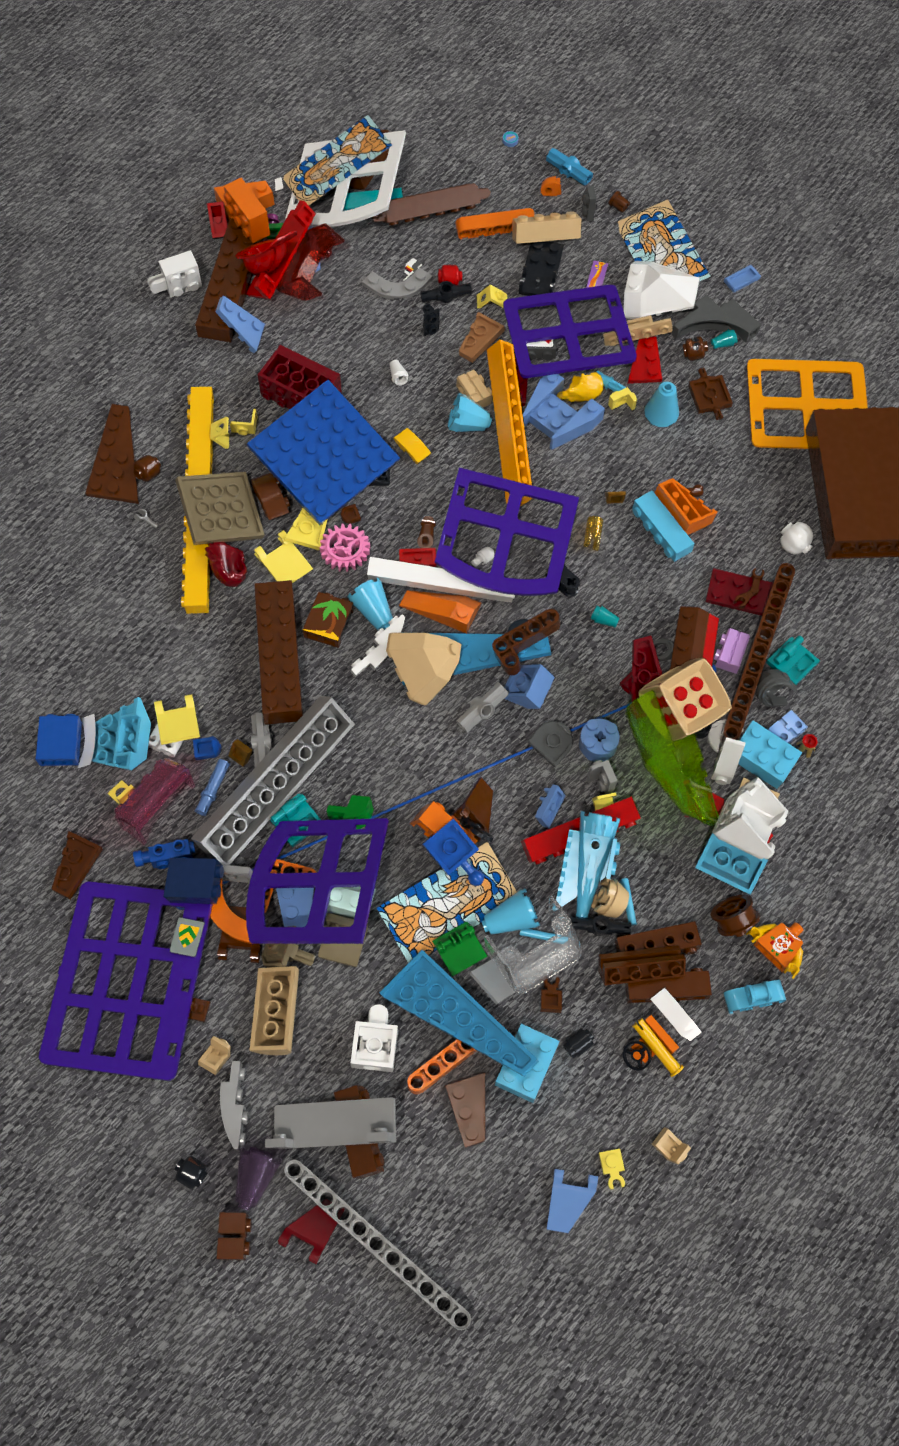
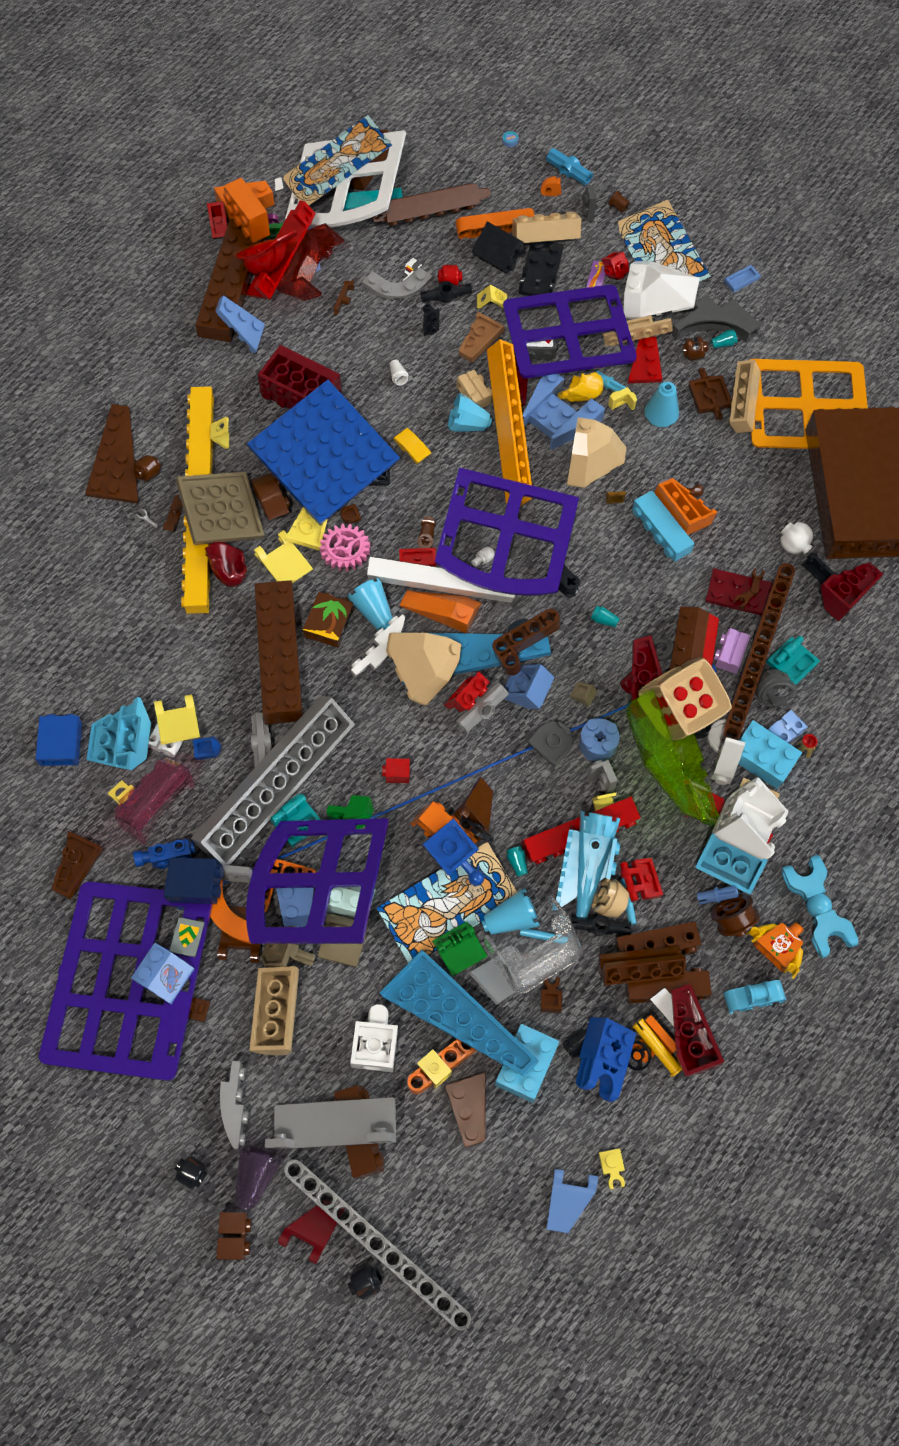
white sticker [78,714,96,768] -> none
white brick [147,250,202,297] -> none
medium blue pin [194,759,230,816] -> none
tan bracket [198,1036,231,1075] -> none
pearl gold plate [228,739,252,767] -> none
light yellow bracket [230,409,258,435] -> none
medium blue plate [535,784,566,828] -> none
clear yellow hinge [583,516,603,551] -> none
tan bracket [652,1127,691,1164] -> none
none -> medium blue slope [131,943,194,1004]
none -> reddish brown piece [163,495,183,532]
none -> reddish brown piece [333,279,354,315]
none -> black head [348,1265,383,1299]
none -> red brick [382,758,410,783]
none -> light yellow bracket [417,1050,452,1089]
none -> red plate [443,672,490,712]
none -> black brick [471,221,525,273]
none -> teal cone [506,846,528,877]
none -> tan brick [567,417,627,488]
none -> dark tan slope [569,682,597,707]
none -> blue brick [576,1017,636,1102]
none -> red brick [602,252,630,280]
none -> red plate [620,858,663,902]
none -> dark red wedge [671,983,724,1077]
none -> medium blue axle [697,886,739,905]
none -> tan brick [729,360,760,433]
none -> medium azure piece [781,855,858,958]
none -> black hinge [802,552,837,584]
none -> dark red wedge [821,562,883,622]

